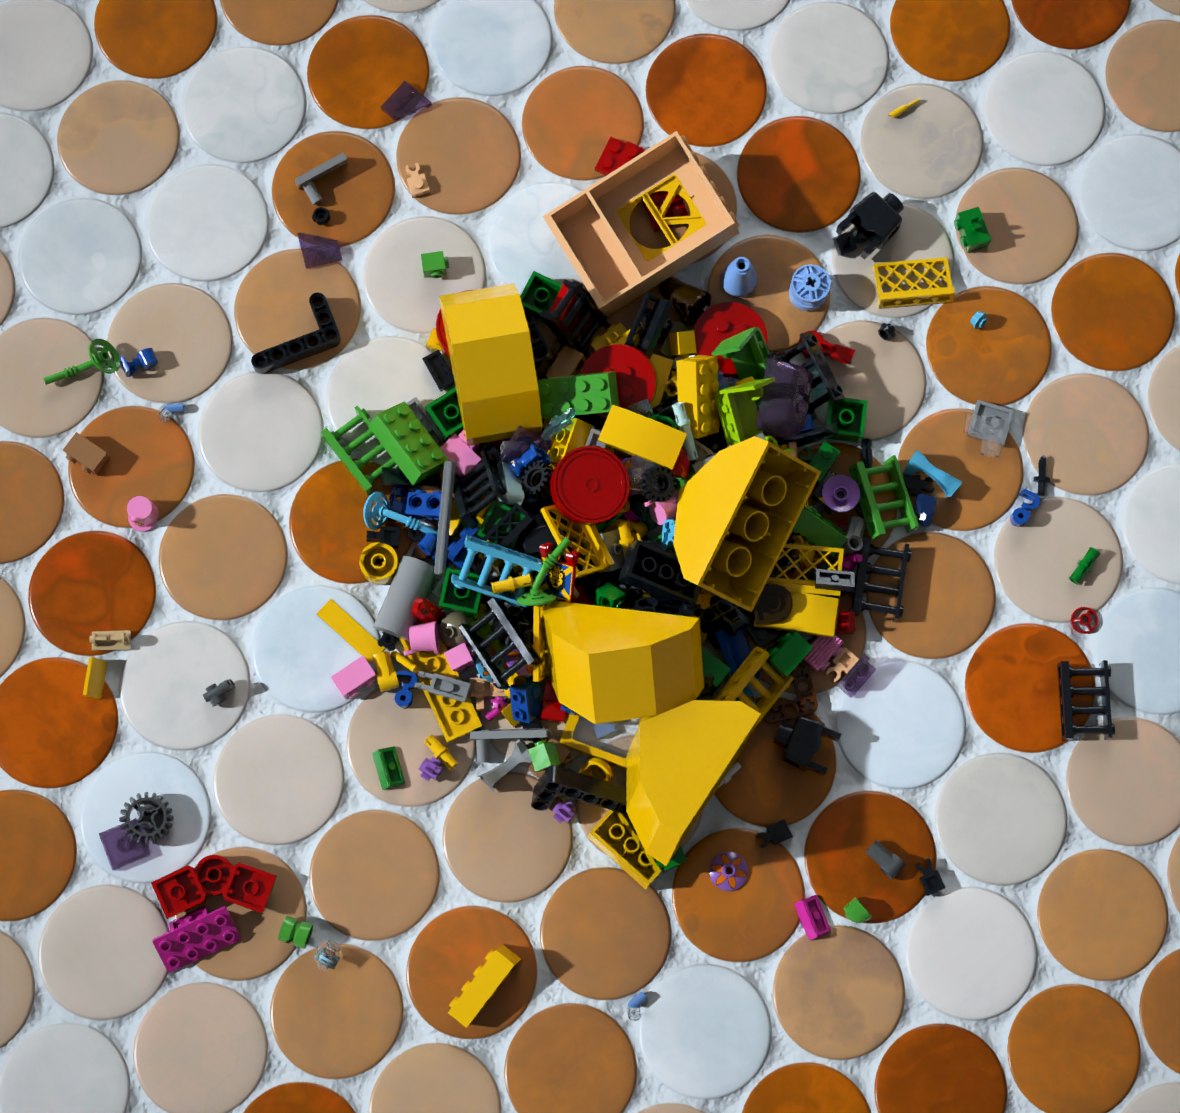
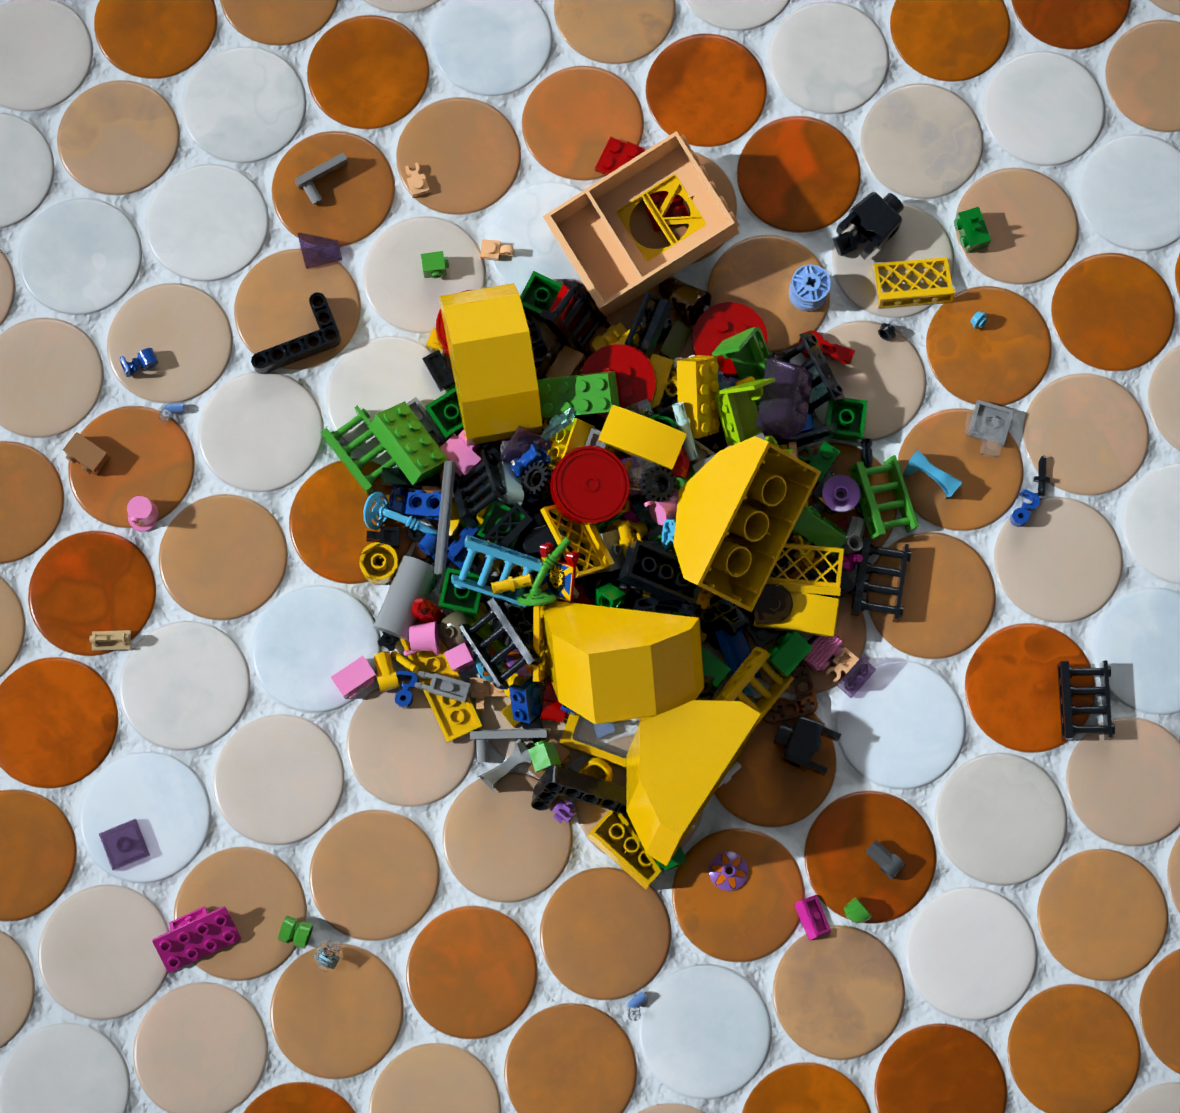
bright green dish [43,339,120,385] -> none
yellow slope [83,657,107,699] -> none
dark grey gear [119,792,174,846] -> none
red plate [151,855,277,919] -> none
dark grey plate [203,679,236,707] -> none
black plate [312,207,331,225] -> none
yellow sticker [316,599,385,663] -> none
green slope [372,746,405,790] -> none
clear purple wing [381,81,432,121] -> none
medium lavender gear [419,757,443,782] -> none
yellow pin [424,734,458,771] -> none
yellow wedge [448,944,521,1028] -> none
dark pink plate [485,696,510,721] -> none
yellow brick [669,330,696,358] -> none
light blue cone [720,257,758,297] -> none
black plate [755,819,793,848] -> none
black plate [815,569,855,592] -> none
red brick [835,612,856,635] -> none
yellow piece [888,98,920,118] -> none
black plate [903,475,934,496] -> none
dark blue rock [914,494,937,527] -> none
black plate [915,858,946,896] -> none
green pin [1069,547,1100,585] -> none
red piece [1070,607,1098,634] -> none
none -> light nougat plate [480,239,514,261]

